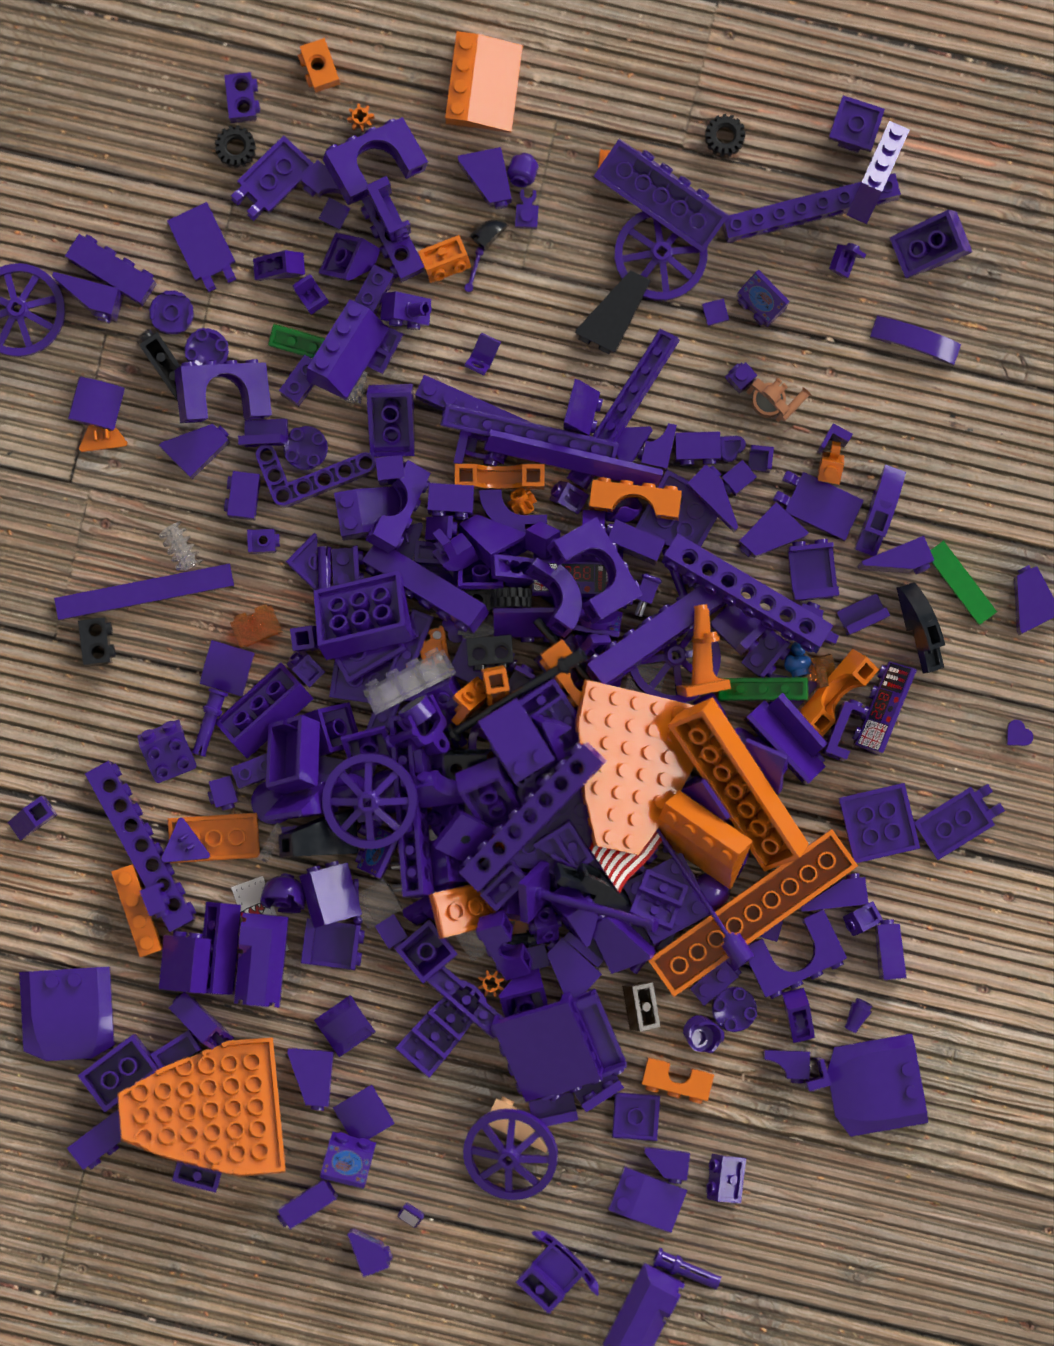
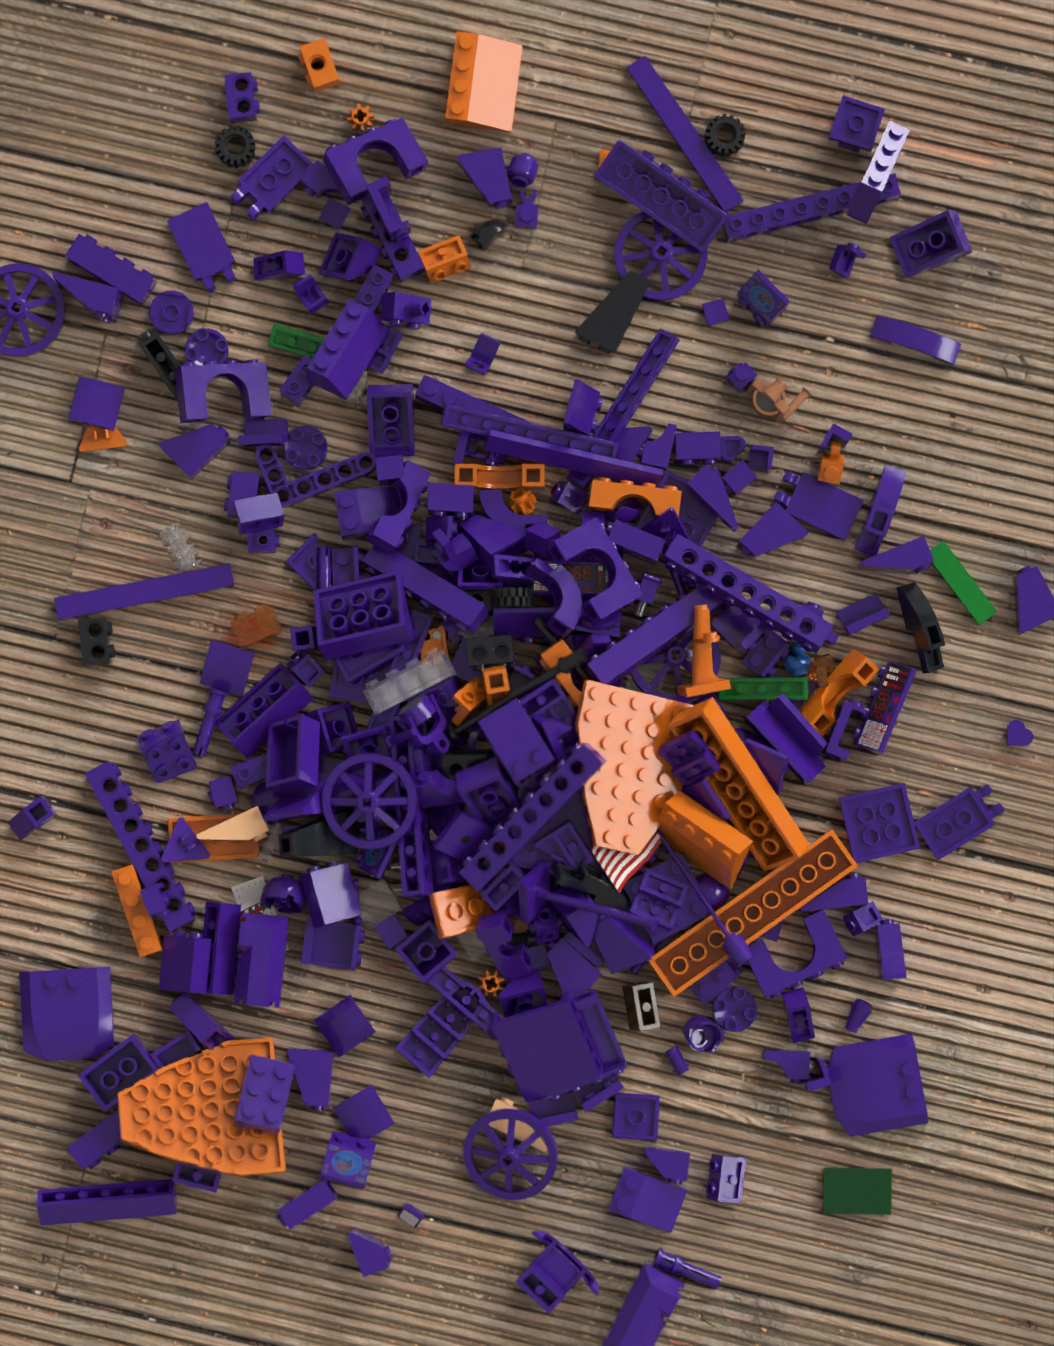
dark purple hinge [465,247,484,292] -> none
orange arch [641,1057,714,1104] -> none
dark purple panel [787,539,839,602] -> none
none -> dark purple brick [37,1179,177,1226]
none -> light nougat slope [196,806,270,842]
none -> dark purple brick [233,1054,295,1136]
none -> panel [234,493,284,535]
none -> dark purple tile [626,55,744,213]
none -> dark purple piece [641,508,690,541]
none -> dark purple slope [658,729,720,787]
none -> dark purple pin [665,1046,689,1076]
none -> dark green tile [823,1167,892,1215]

